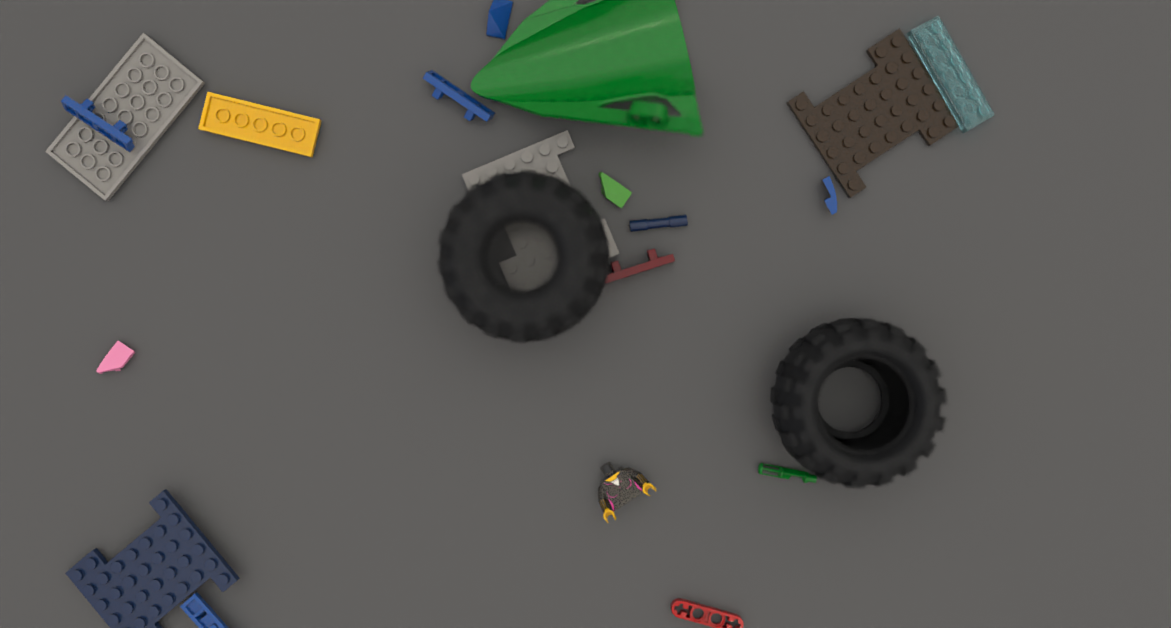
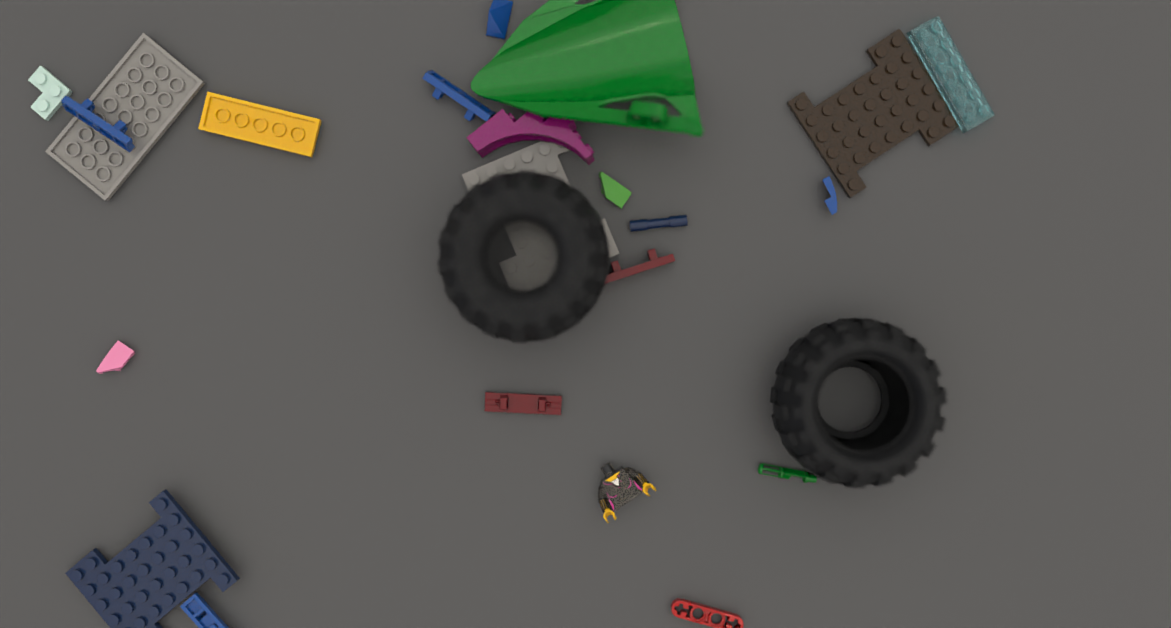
none -> light aqua plate [28,65,73,121]
none -> magenta arch [466,109,595,165]
none -> dark red hinge [484,392,562,415]

